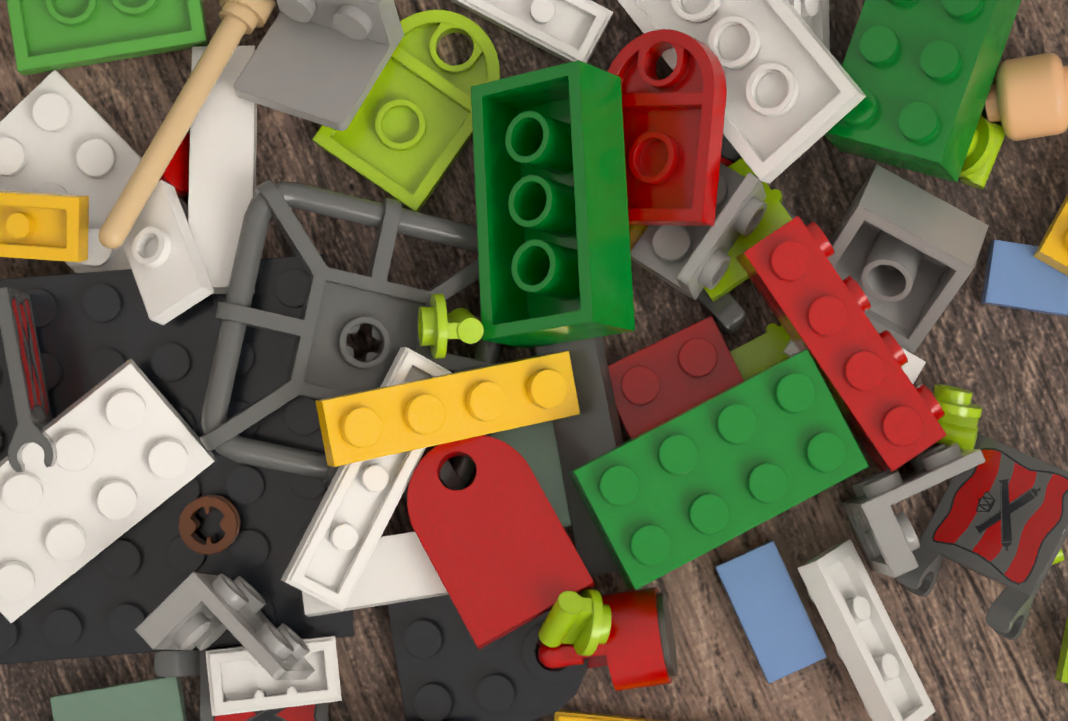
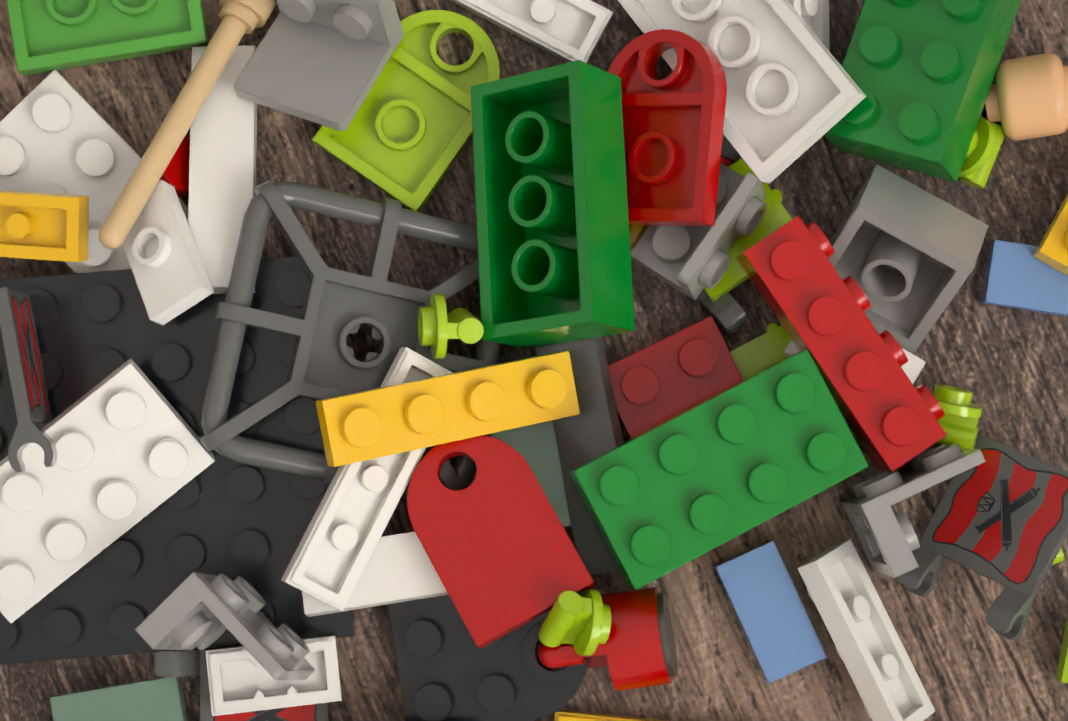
reddish brown bush [178,494,241,555] -> none

